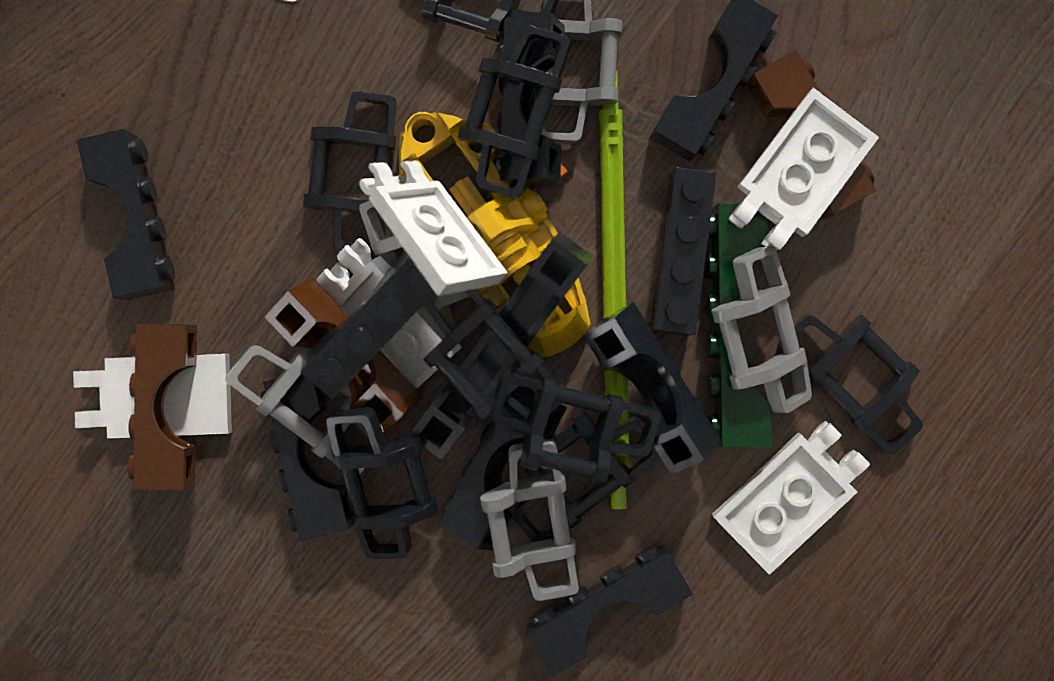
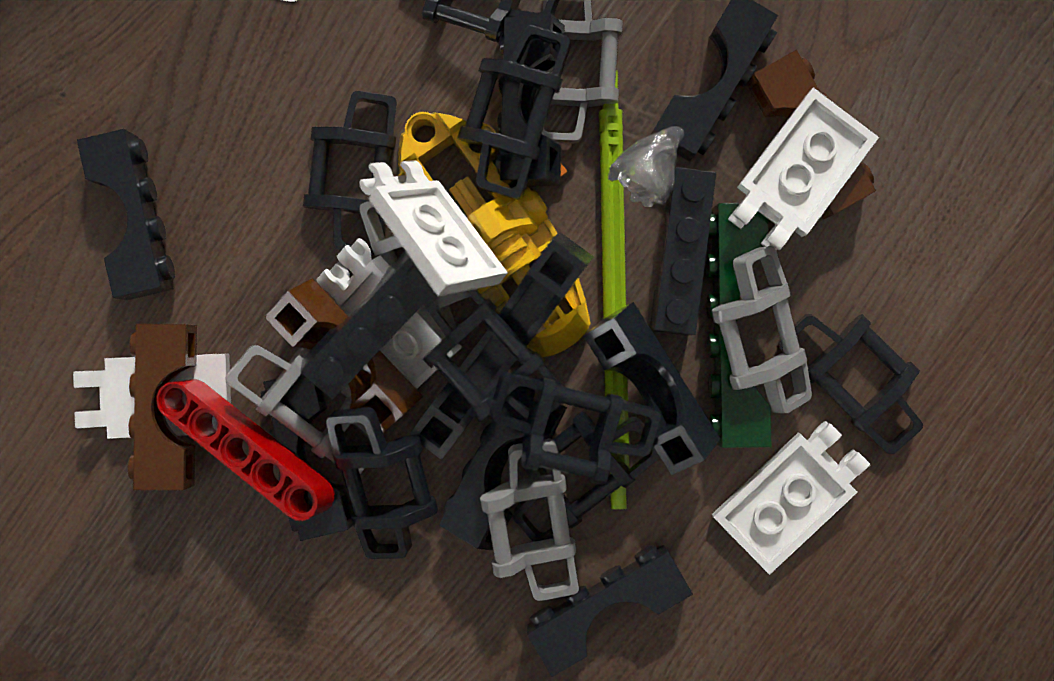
none -> red beam [157,379,334,521]
none -> clear hat [608,126,684,207]

